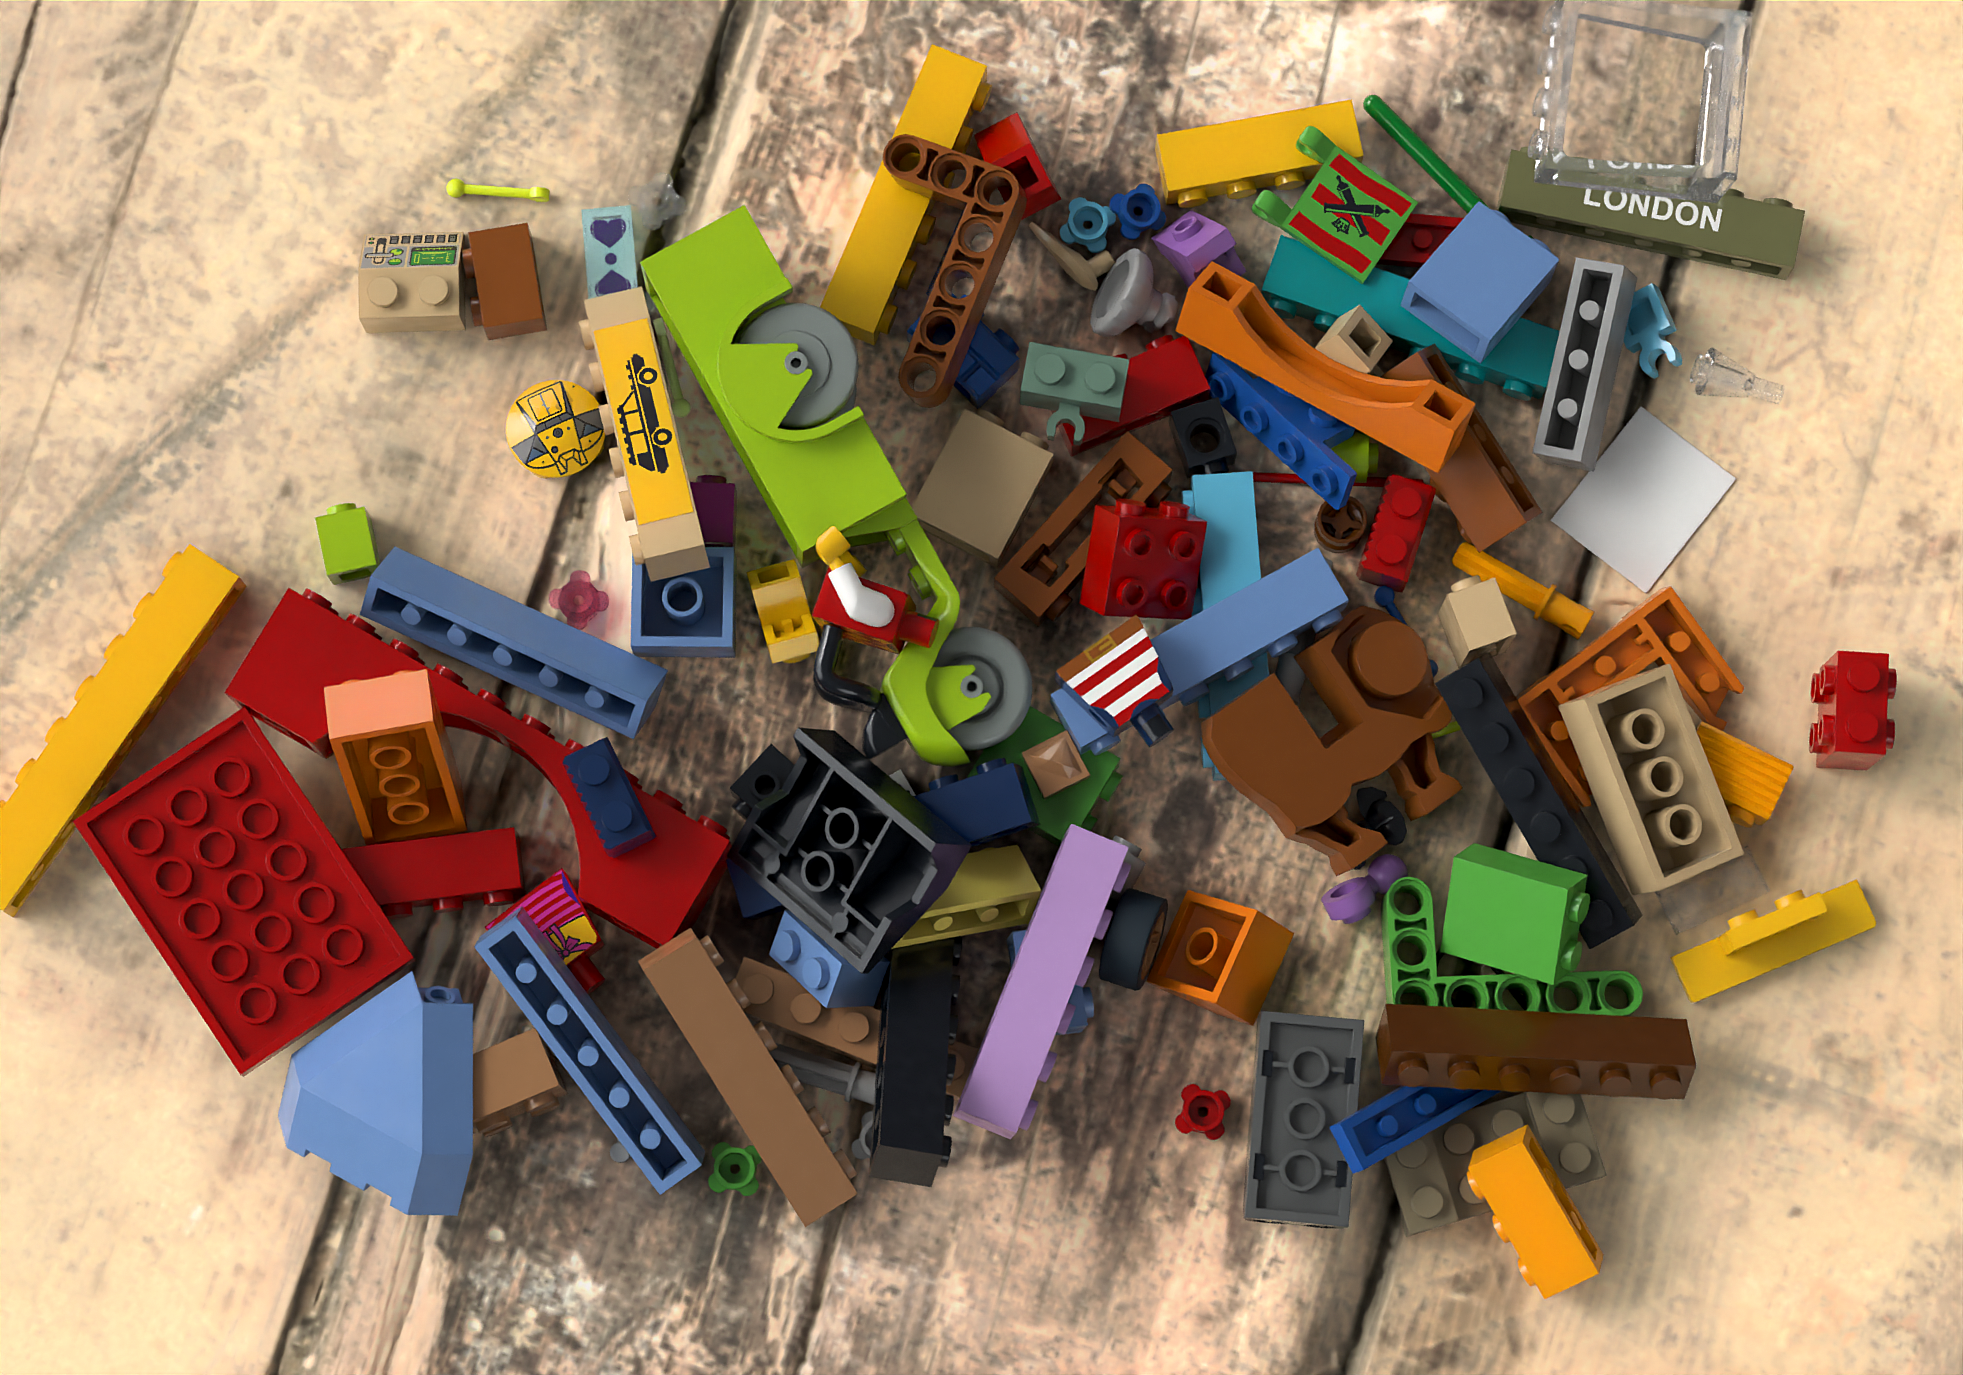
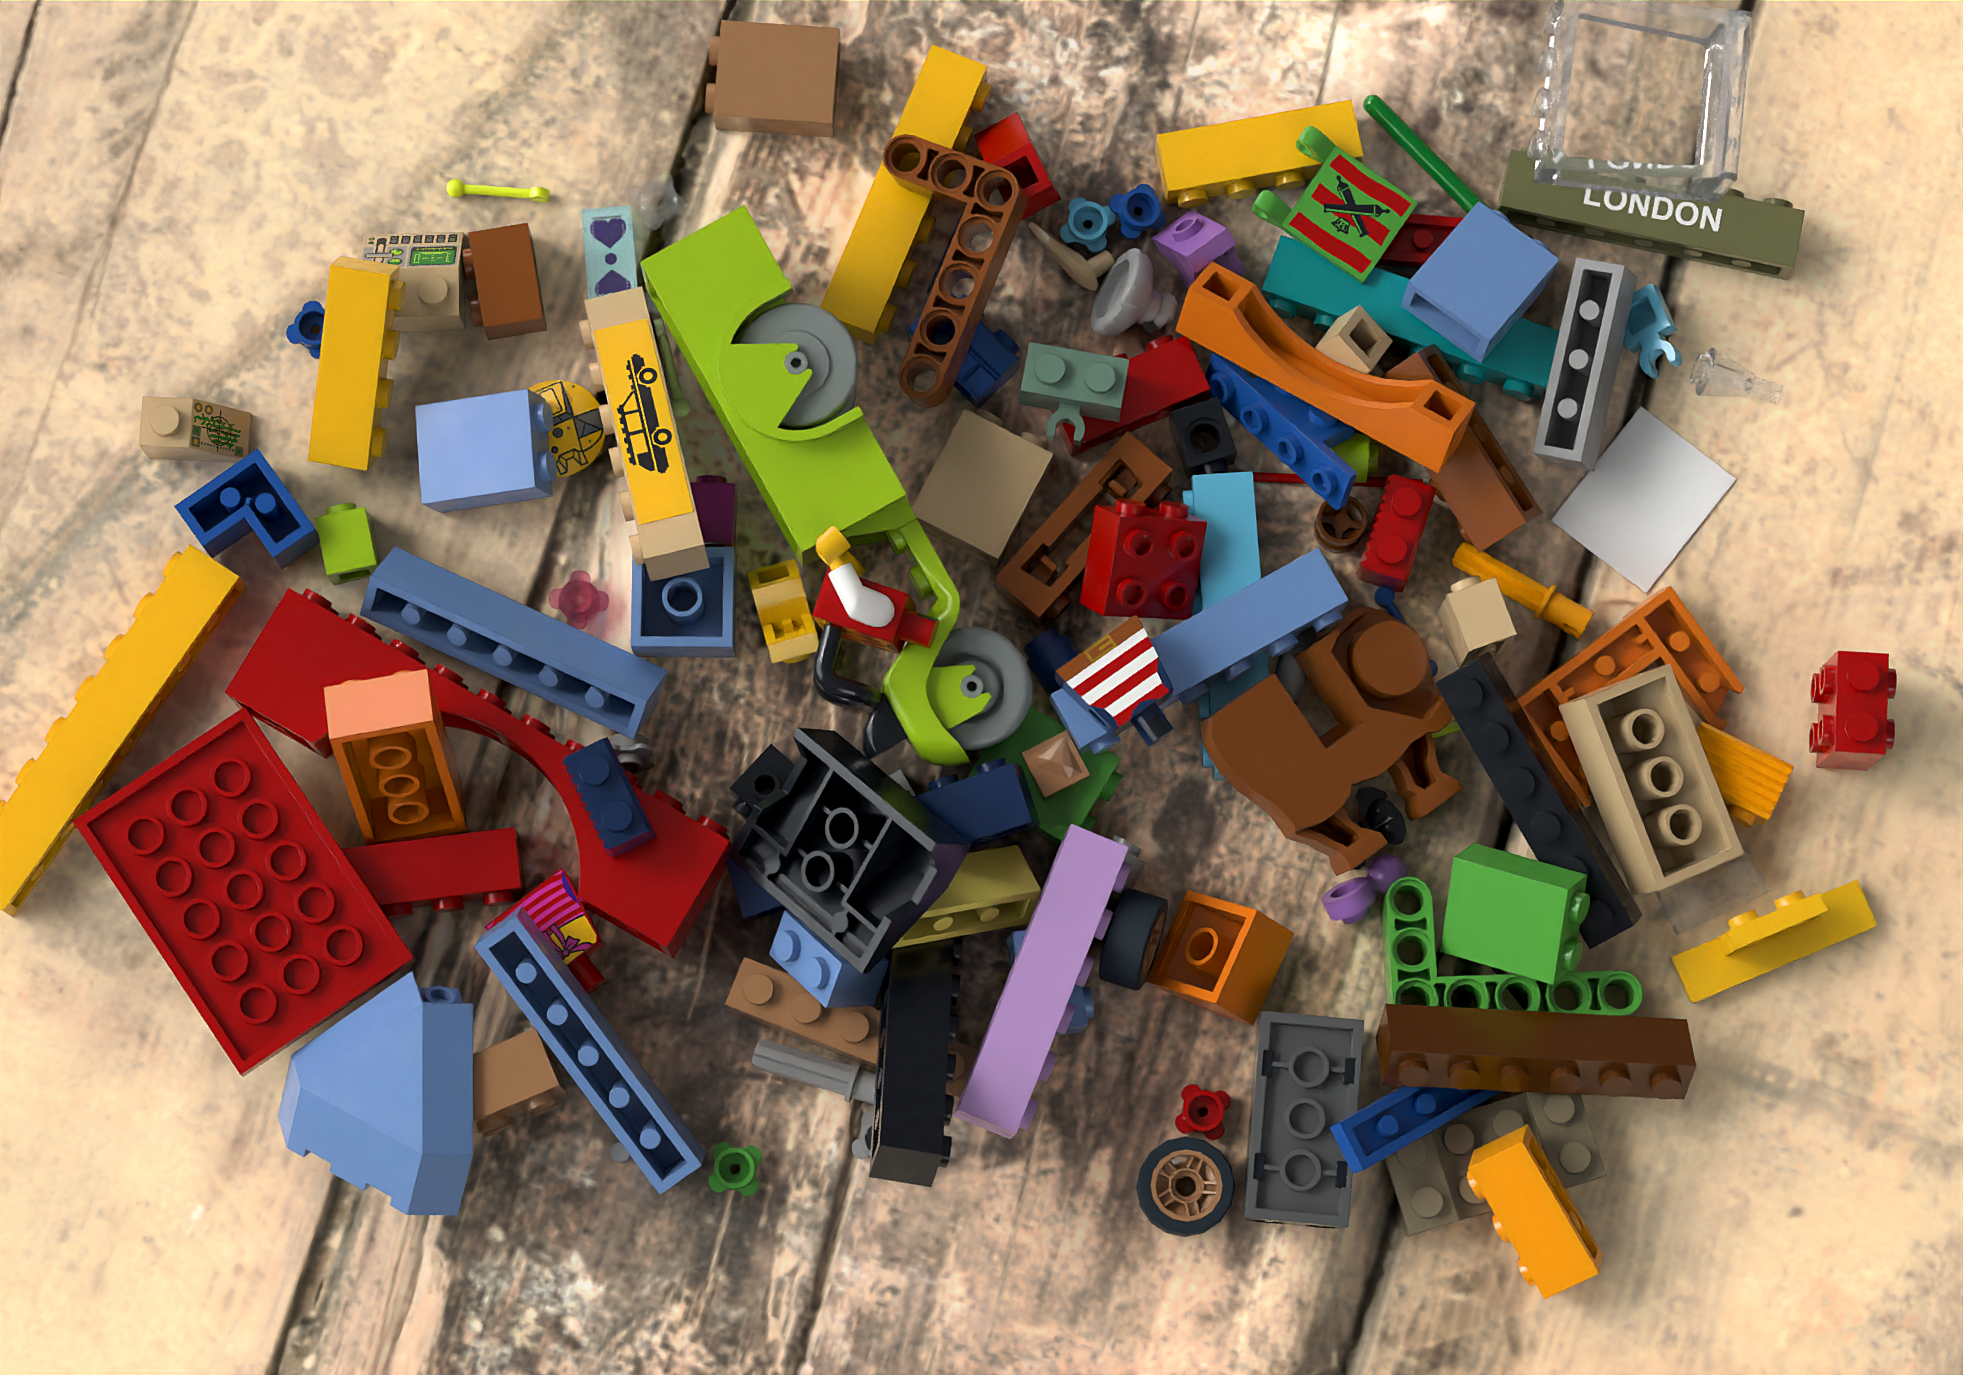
medium nougat brick [638,928,858,1227] -> none
none -> tan slope [139,396,252,463]
none -> blue brick [174,448,320,569]
none -> blue plate [286,301,325,359]
none -> yellow brick [307,256,406,471]
none -> medium blue brick [415,389,557,513]
none -> light grey plate [609,733,654,775]
none -> medium nougat brick [705,20,841,138]
none -> dark blue brick [1023,628,1080,699]
none -> wheel [1136,1137,1235,1237]

